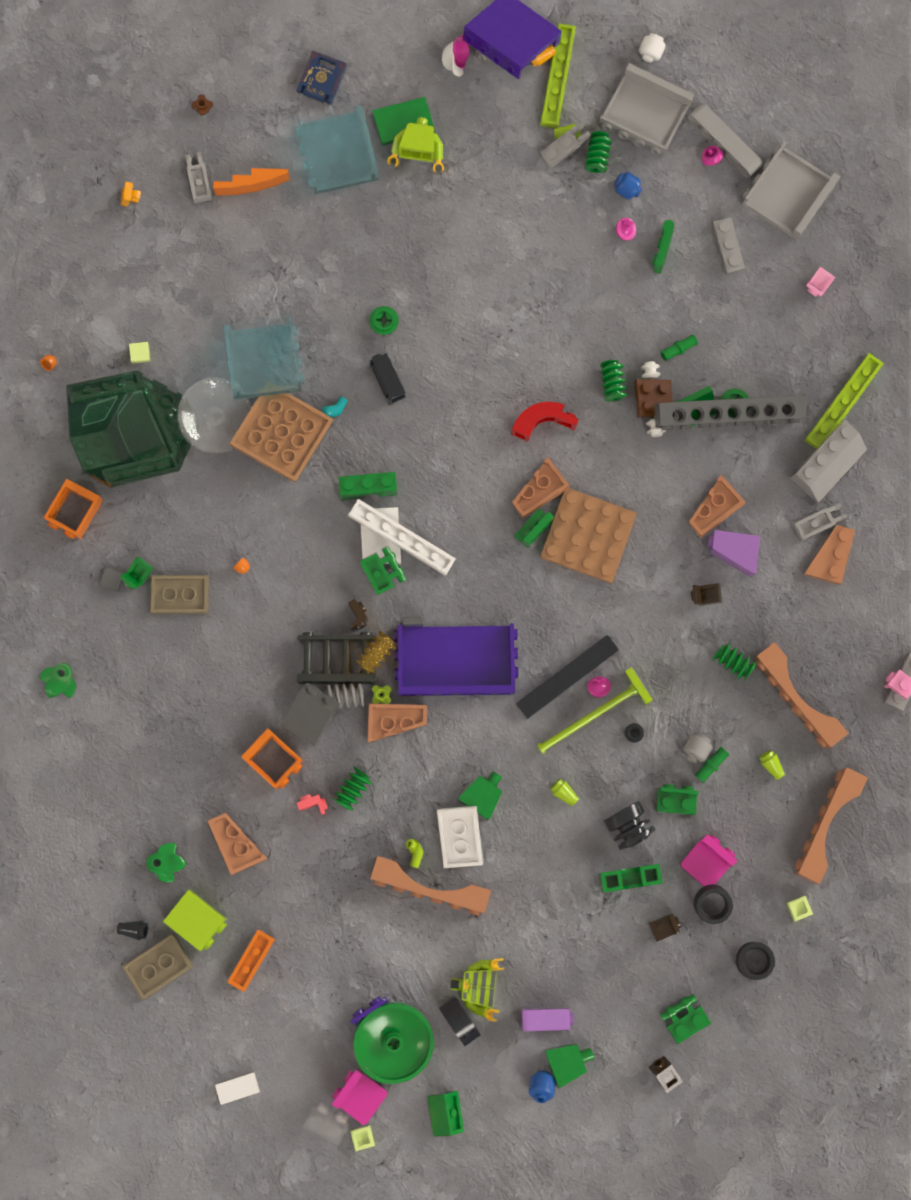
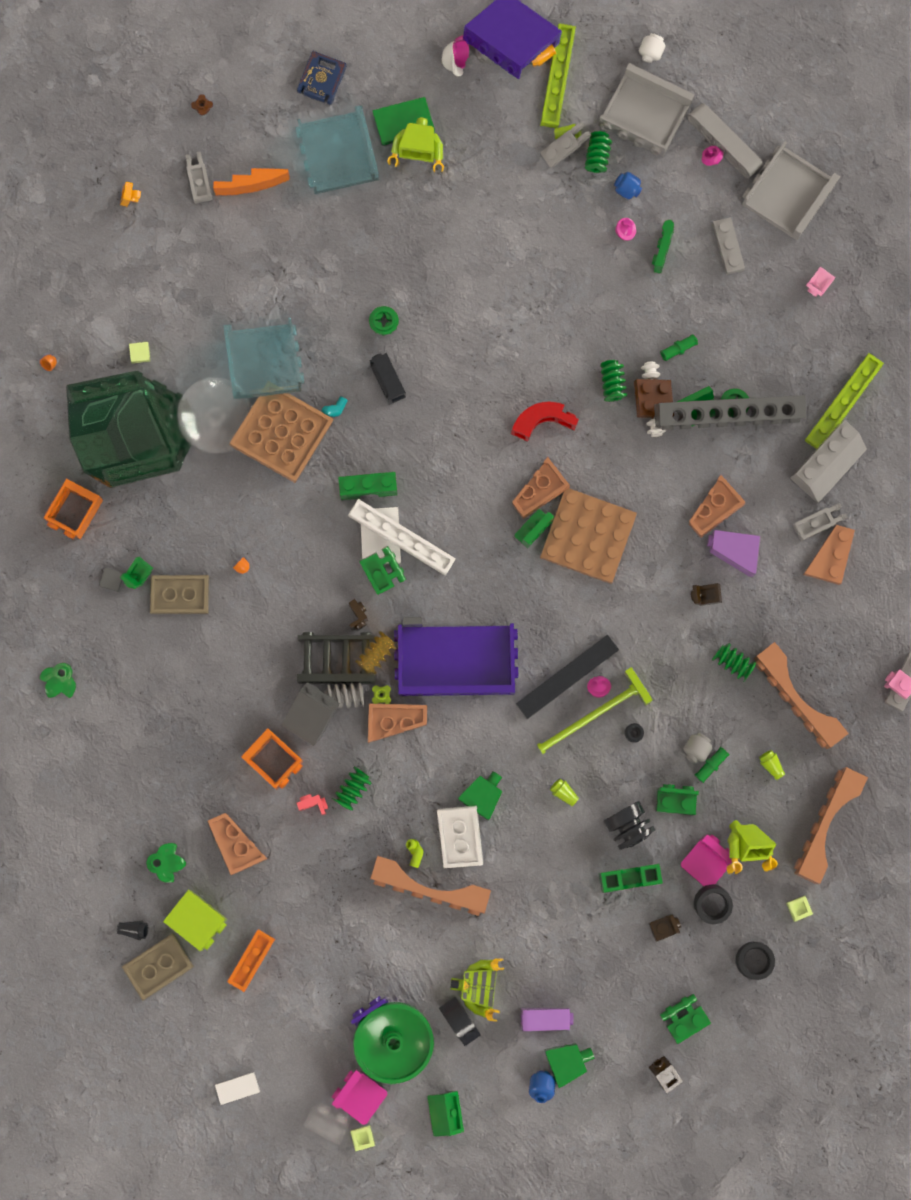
none -> lime torso [727,820,778,875]

